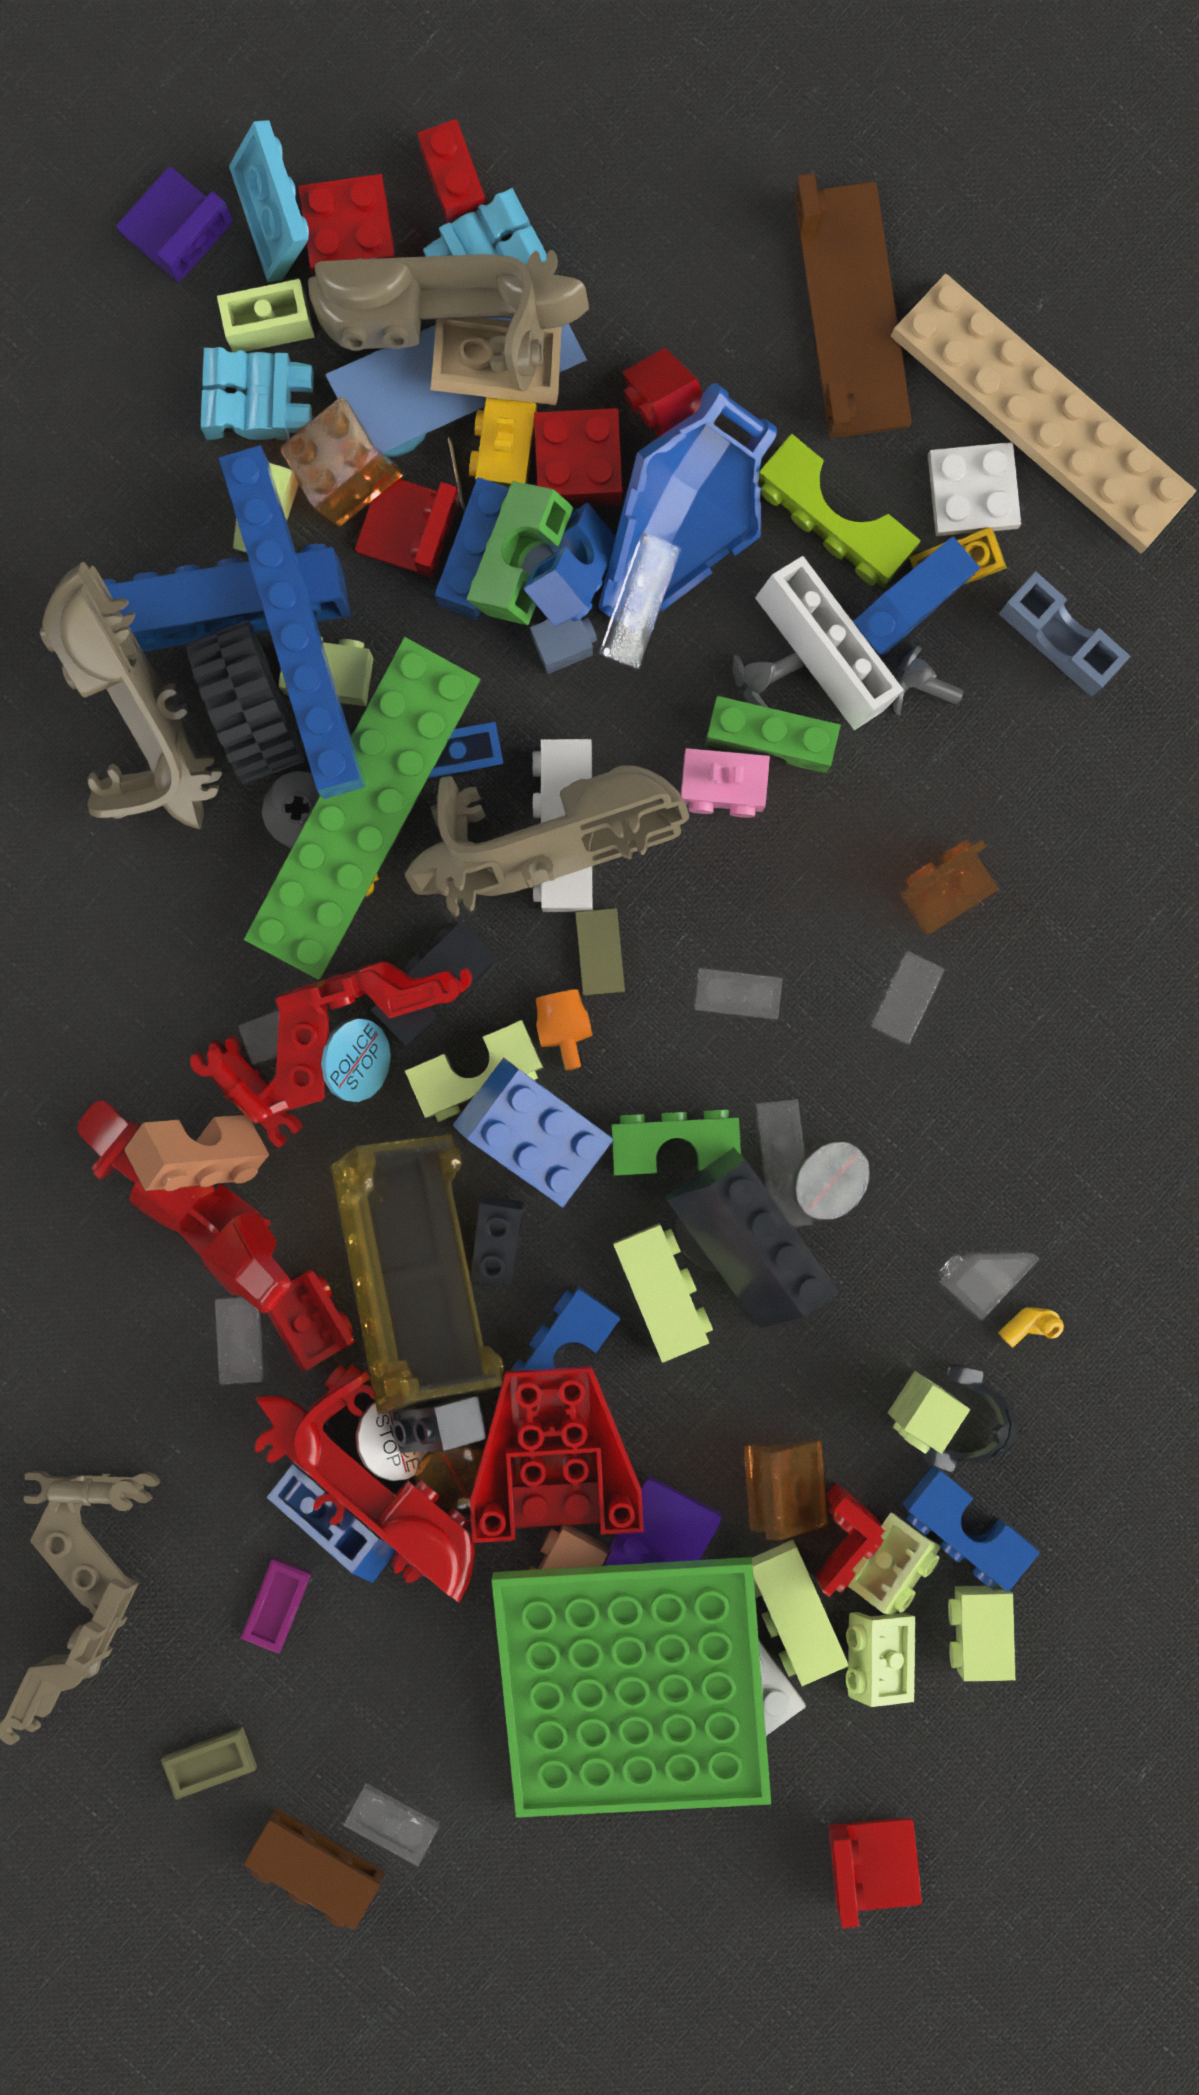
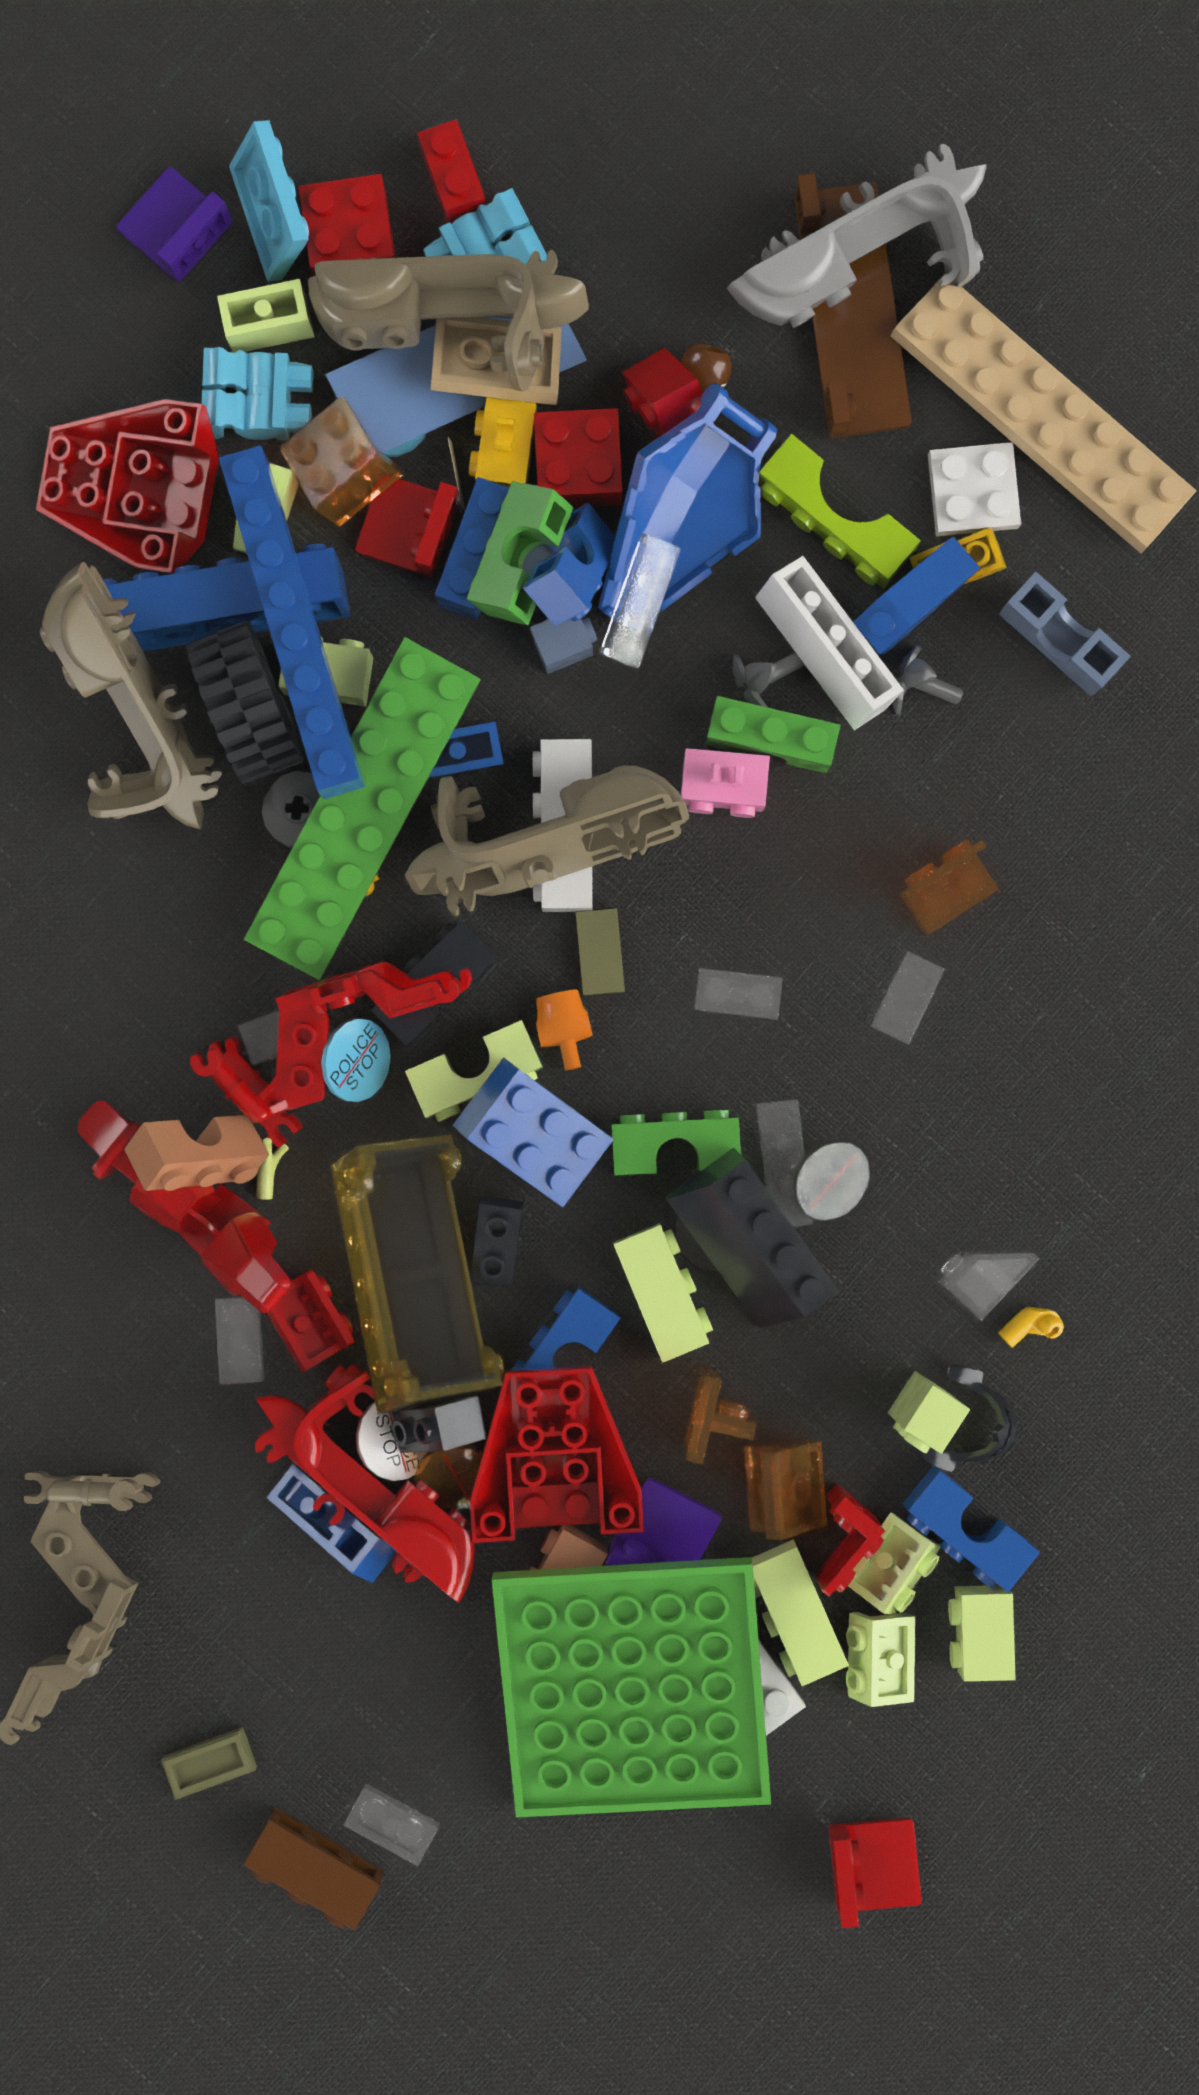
magenta tile [240,1557,313,1654] -> none
none -> red wedge [36,399,219,574]
none -> yellowish green bar [256,1138,289,1200]
none -> reddish brown piece [680,343,732,393]
none -> clear orange bracket [683,1366,757,1465]
none -> light grey piece [727,144,986,328]

